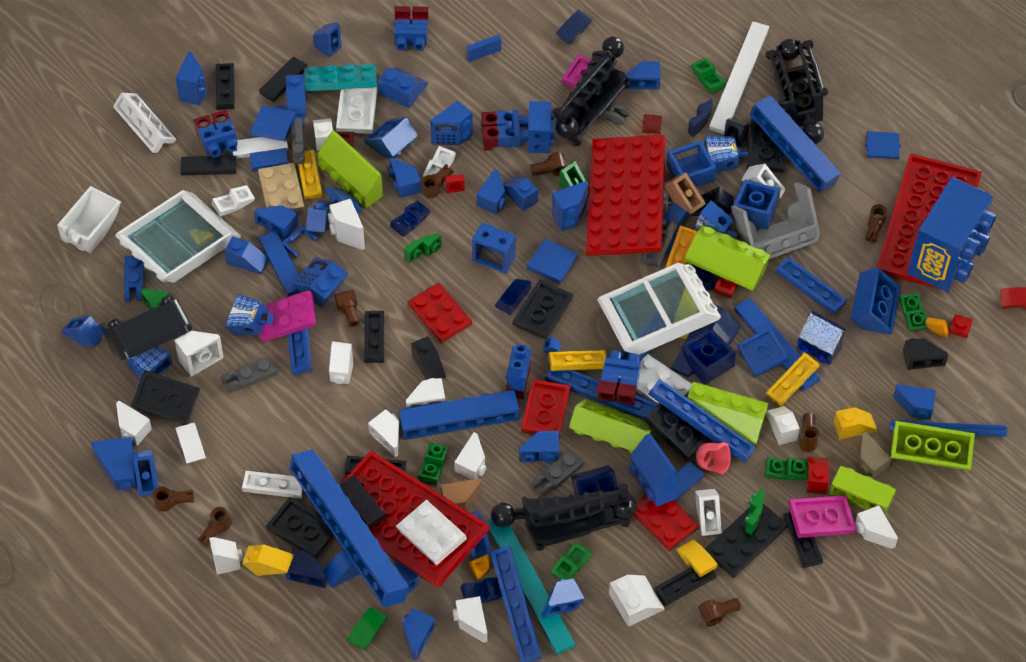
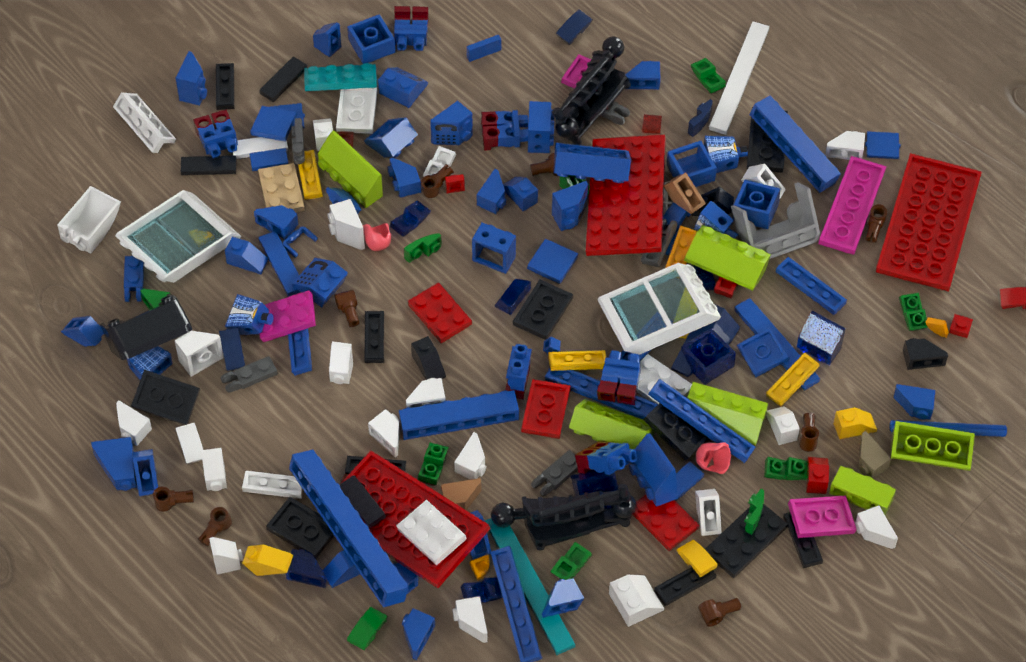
white slope [212,185,255,217] -> none
blue slope [286,74,306,116] -> none
blue slope [306,200,331,233] -> none
blue slope [519,431,559,463] -> none
black slope [724,117,750,147] -> none
black piece [765,38,828,145] -> none
blue slope [851,267,901,334] -> none
blue brick [907,177,997,293] -> none
none -> white slope [201,448,227,491]
none -> dark blue slope [219,327,245,371]
none -> blue brick [347,14,395,64]
none -> coral hair [362,223,391,251]
none -> blue slope [554,143,631,183]
none -> blue hips [575,441,637,475]
none -> dark pink plate [818,156,887,255]
none -> white slope [825,131,865,160]

